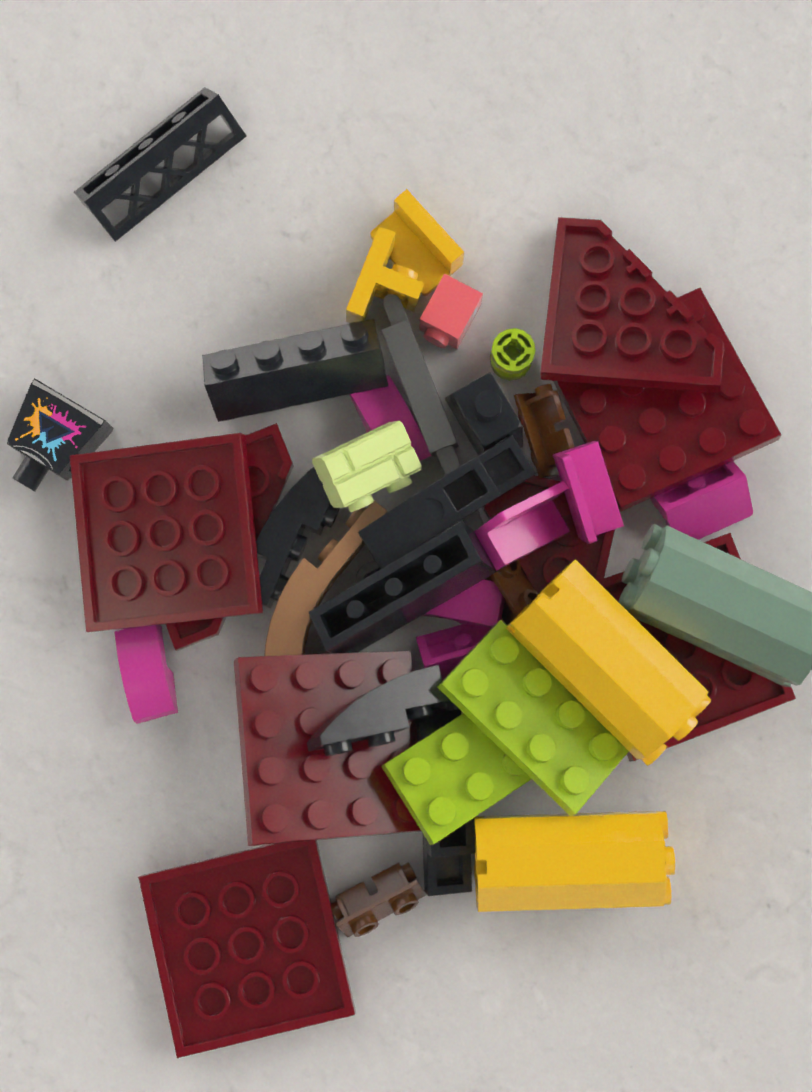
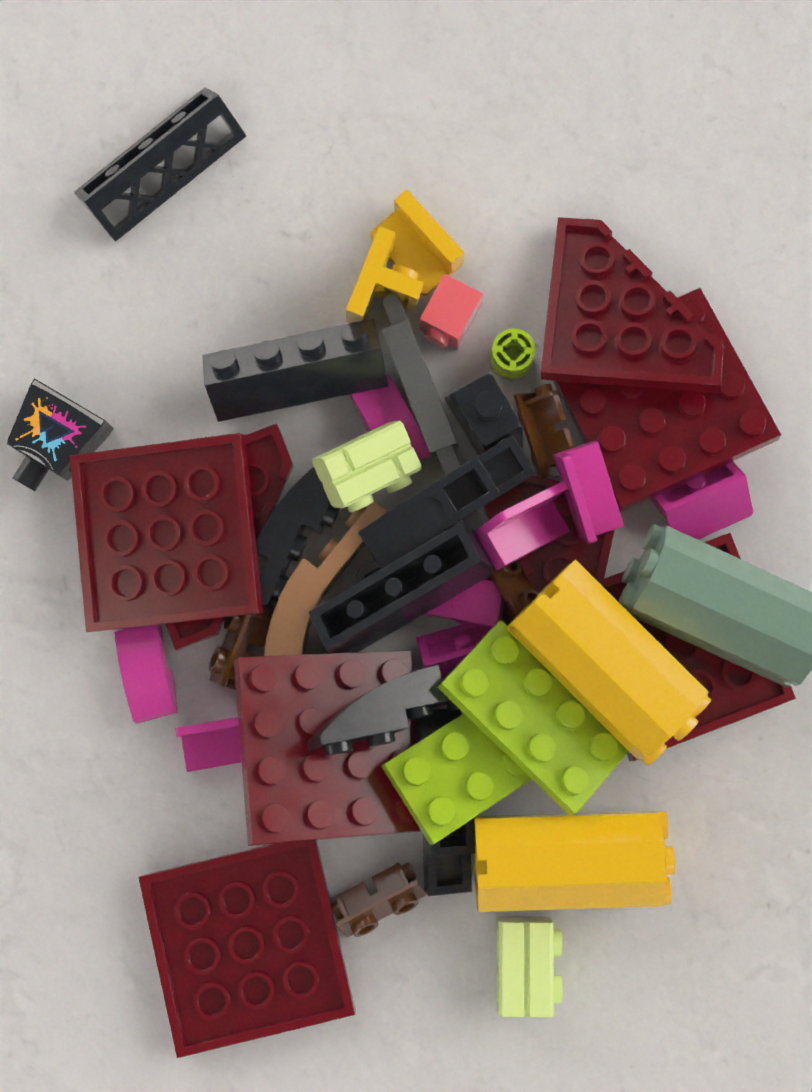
none -> dark pink panel [175,717,241,772]
none -> reddish brown hinge [209,605,273,690]
none -> yellowish green brick [497,917,563,1017]

